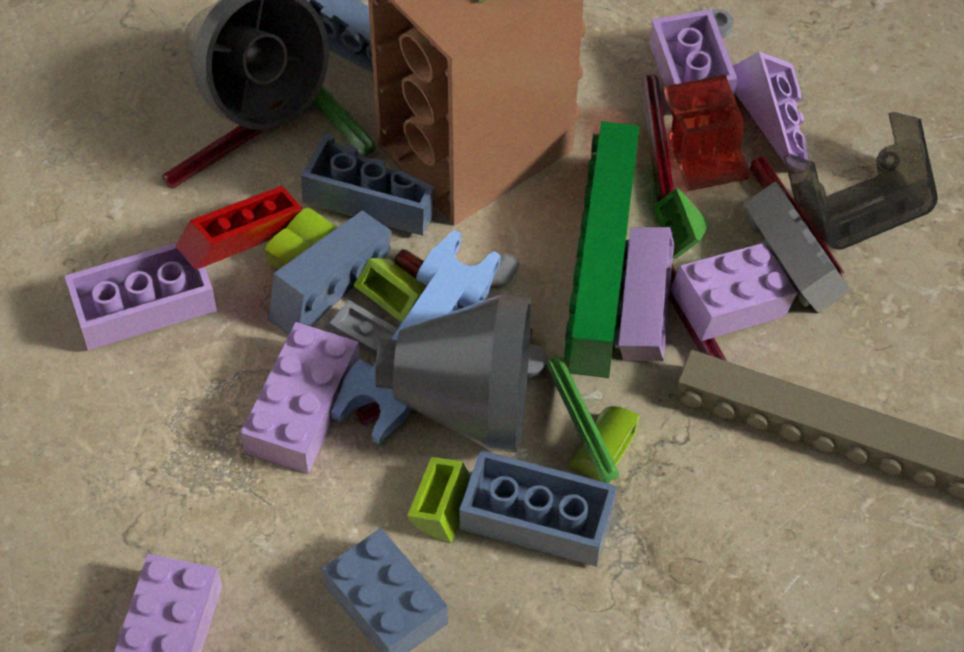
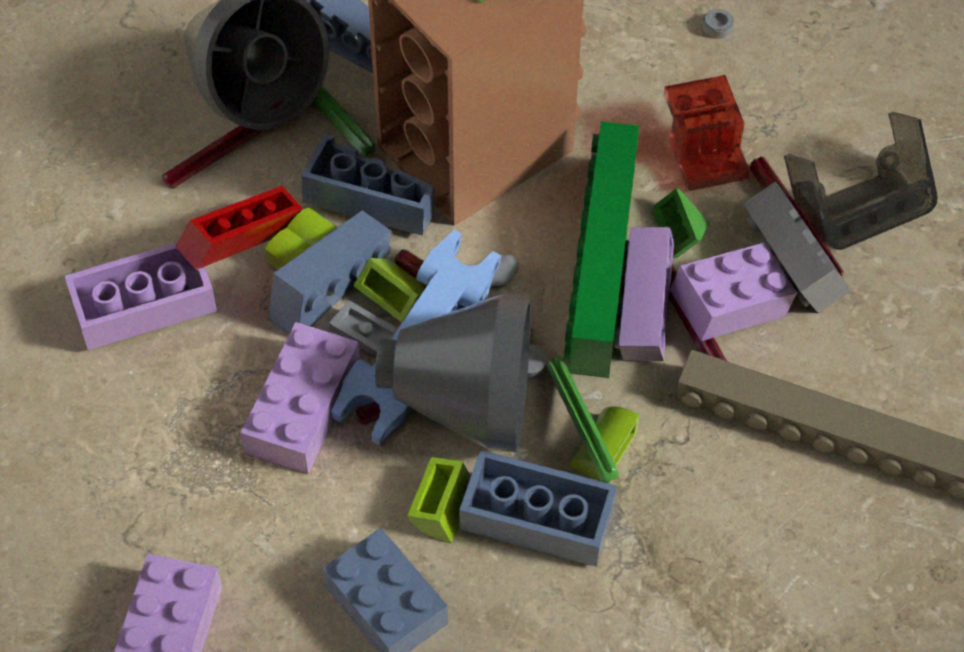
dark red axle [641,74,674,202] -> none
lavender brick [649,9,737,113] -> none
lavender wedge [733,51,809,172] -> none

